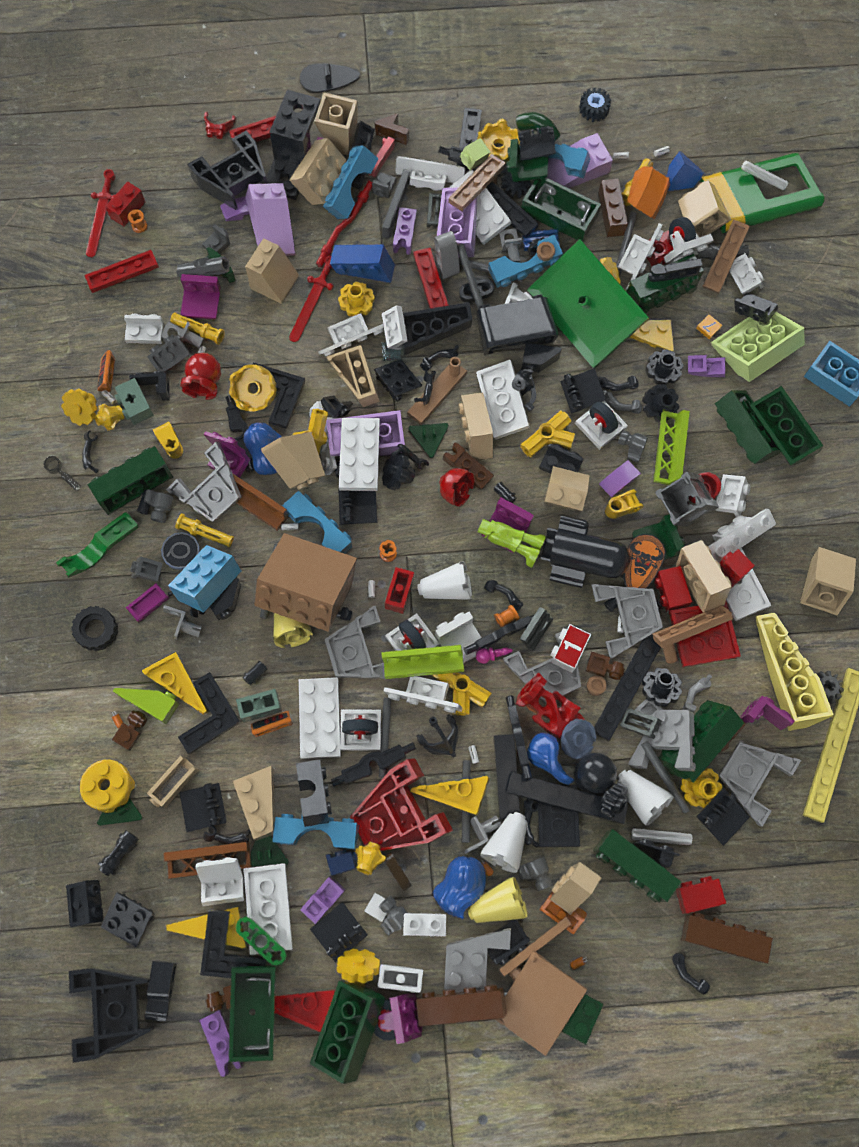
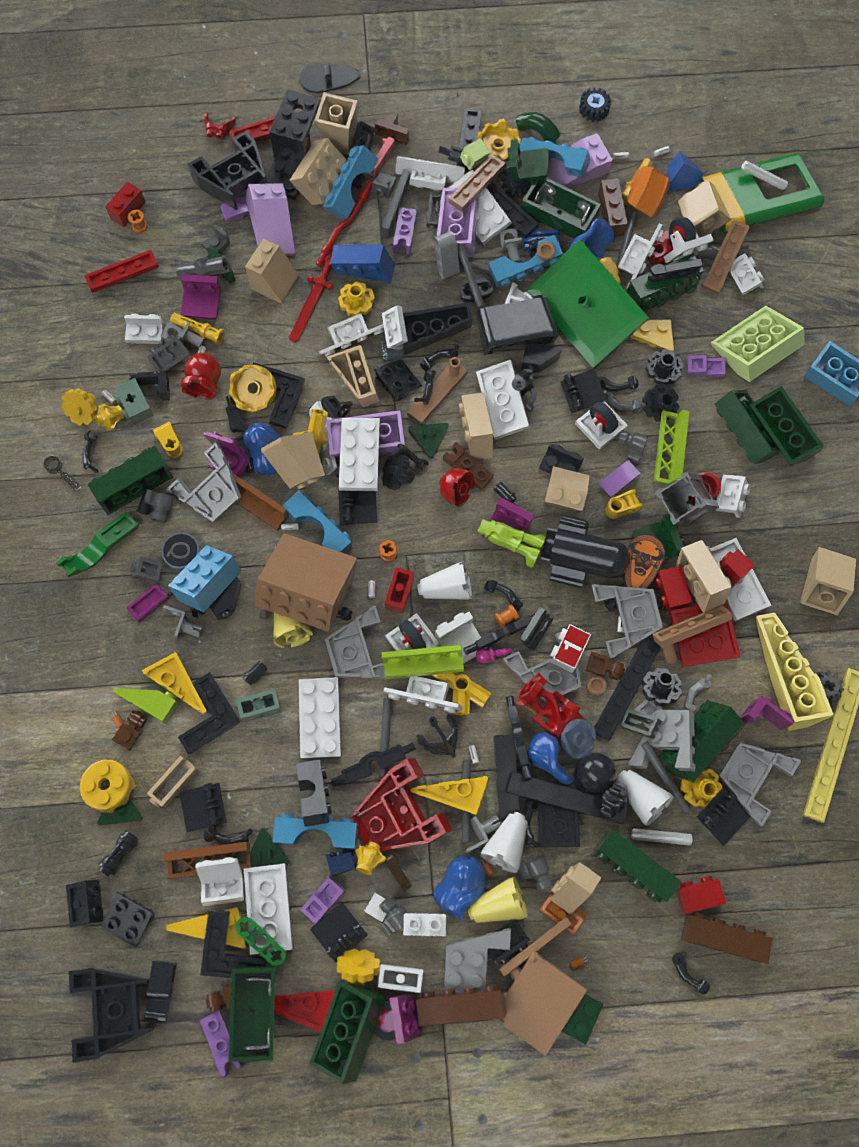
black tyre [71,606,118,651] -> none
red sword [86,169,116,257] -> none
orange slope [97,350,115,392] -> none
yellow pin [175,513,234,547] -> none
tan wedge [233,766,275,841] -> none
orange slope [251,711,293,738] -> none
white plate [340,710,381,751] -> none
red plate [413,248,448,309] -> none
black hinge [518,126,556,161] -> none
yellow piece [520,410,575,458] -> none
black hinge [632,839,680,868] -> none
light orange tile [696,315,723,340] -> none
white bracket [708,508,776,562] -> none
black bracket [734,292,778,324] -> none
none -> blue piece [569,218,615,261]

